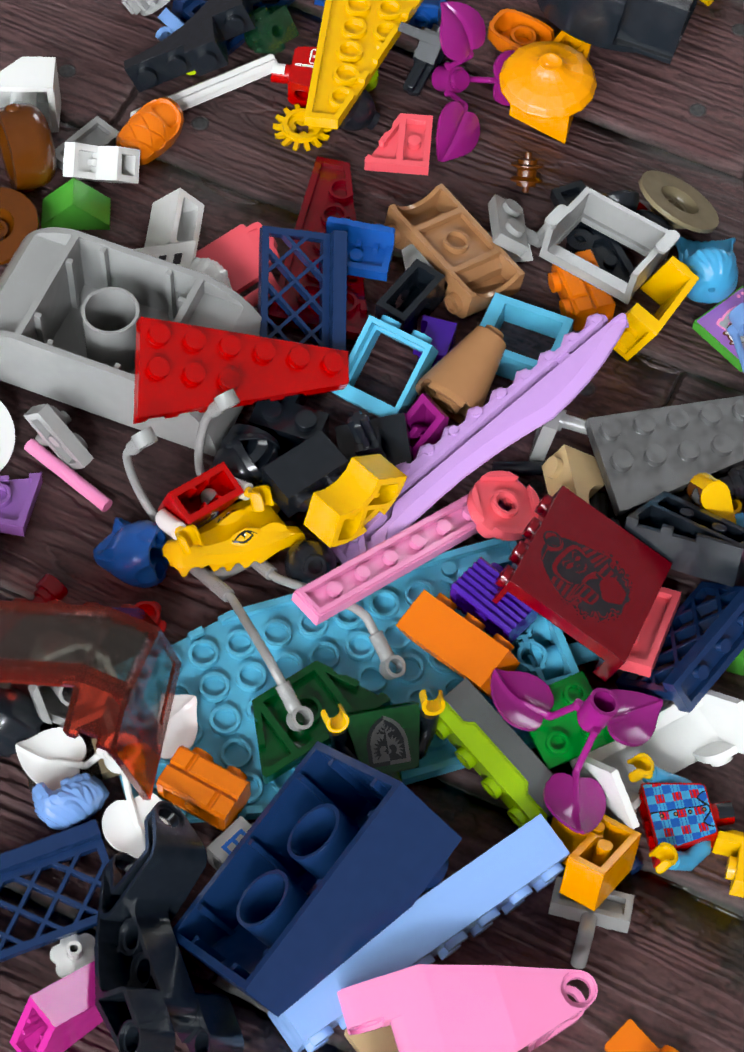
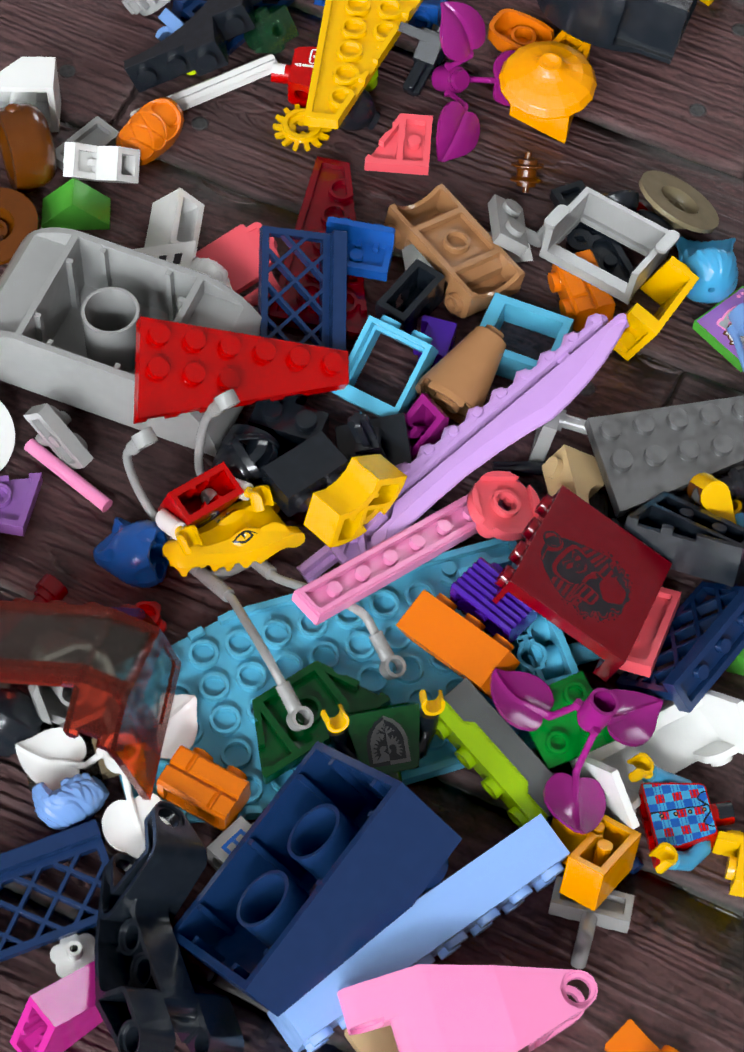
black brick [285,538,337,584] -> none

